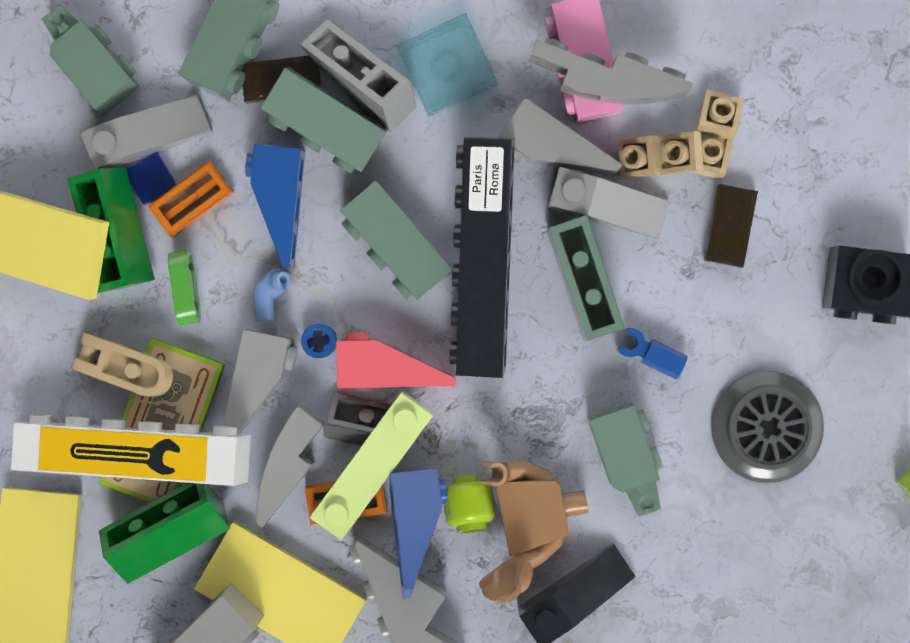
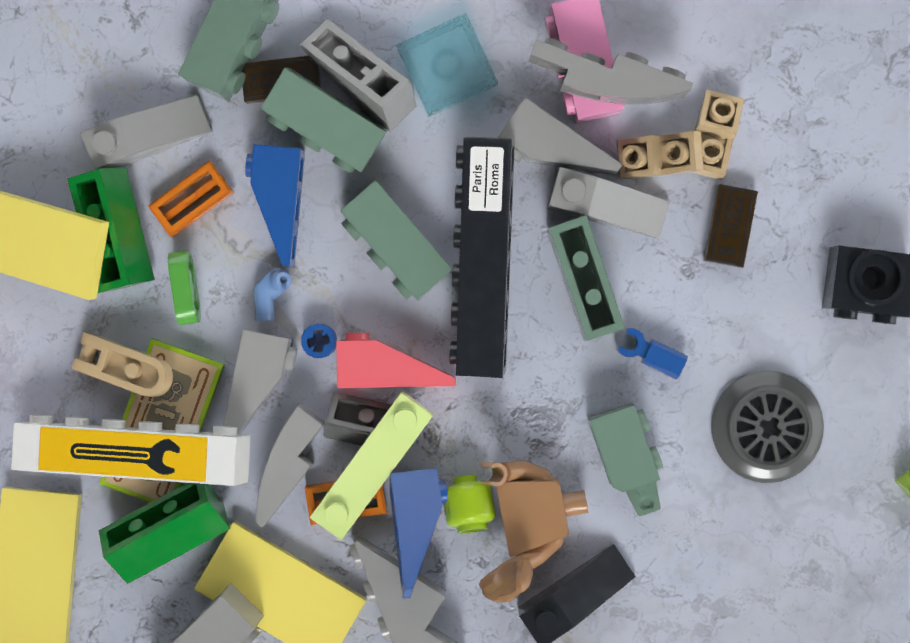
sand green hinge [42,5,139,115] -> none
clear blue tile [126,152,177,205] -> none

